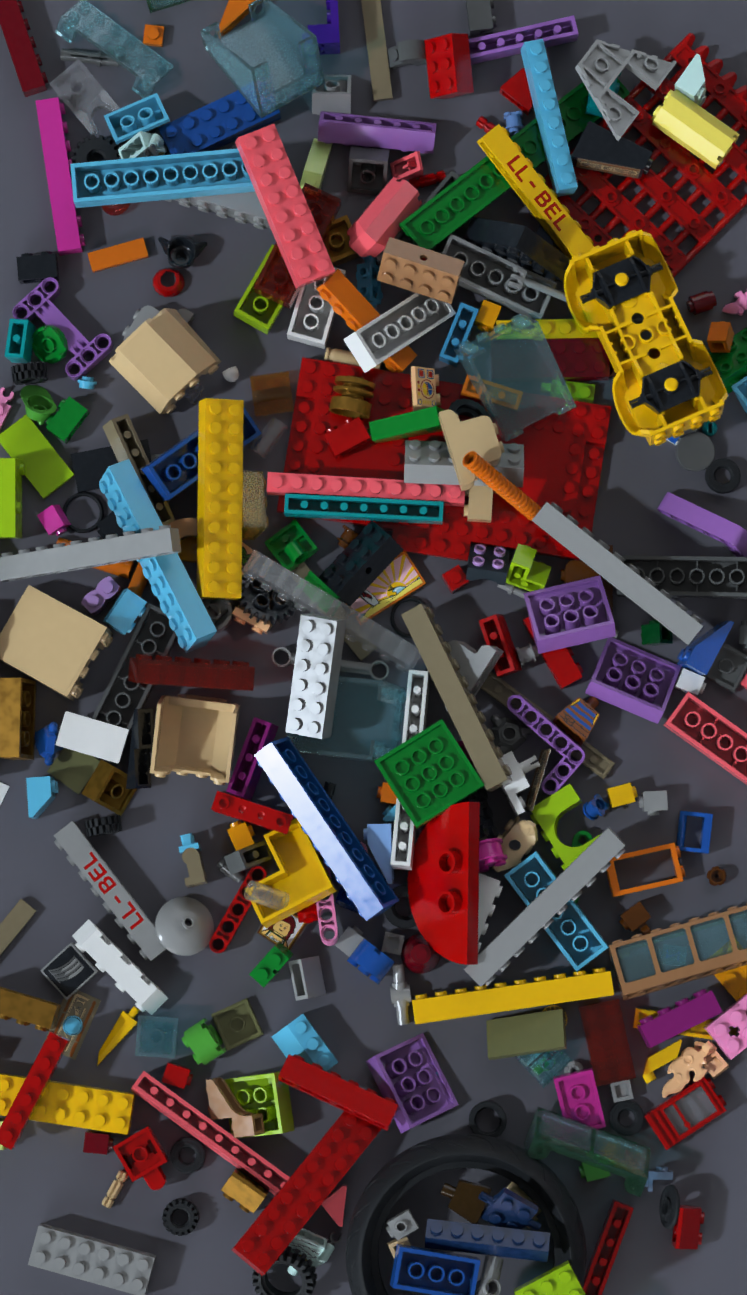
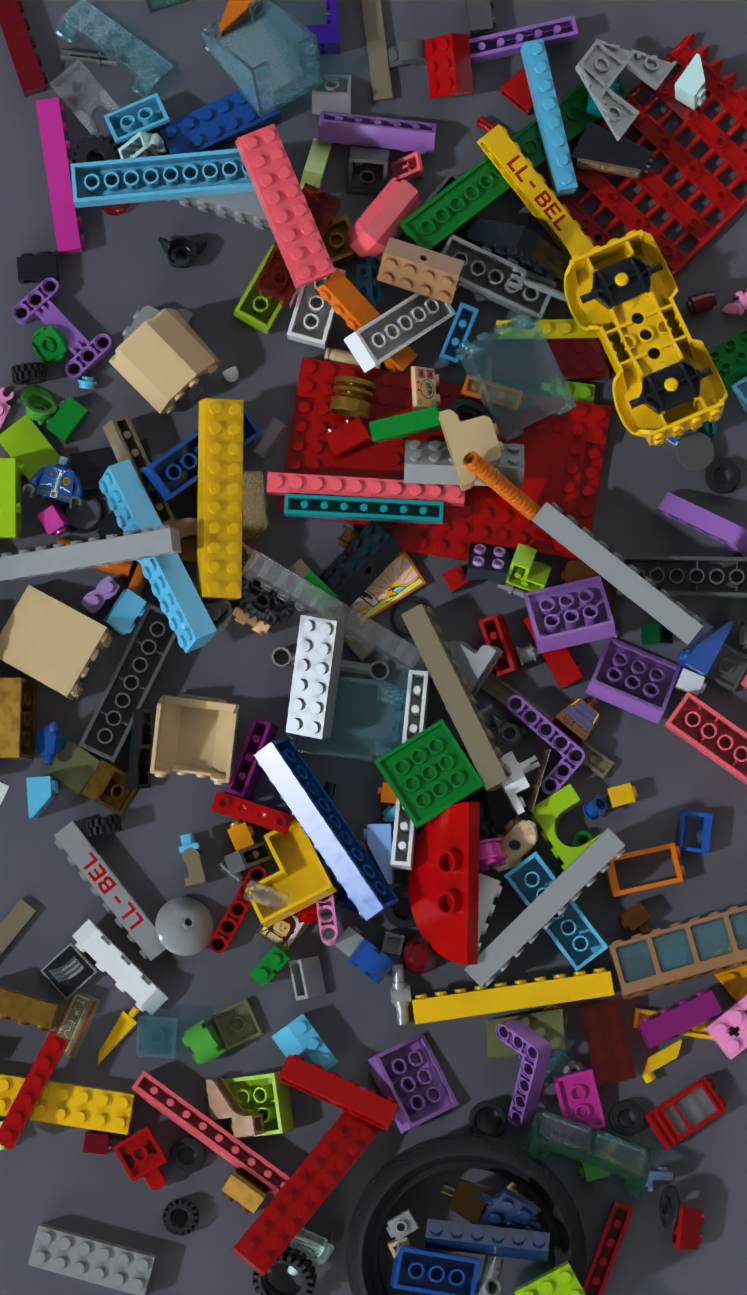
teal brick [4,319,36,363] -> none
white sticker [56,711,129,763] -> none
medium azure piece [63,1016,83,1036] -> none
orange tile [87,238,149,273] -> none
tan axle [102,1170,129,1208] -> none
clear red brick [128,654,255,691] -> none
orange plate [143,24,165,47] -> none
red piece [153,268,185,297] -> none
red brick [161,1062,193,1089] -> none
clear orange slope [250,371,294,416] -> none
green plate [264,519,319,574] -> none
coral slope [321,1184,347,1227] -> none
red axle [408,170,446,189] -> none
tan piece [464,486,493,523] -> none
light orange brick [475,300,502,332] -> none
medium blue brick [504,111,524,135] -> none
light grey plate [609,1079,634,1103] -> none
light grey brick [638,790,668,816] -> none
light yellow brick [651,89,740,169] -> none
light nougat piece [662,1041,717,1098] -> none
light nougat plate [694,1041,729,1079] -> none
orange brick [707,321,734,353] -> none
reddish brown plate [707,866,727,886] -> none
none -> torso [22,456,83,510]
none -> medium lavender beam [495,1018,551,1127]

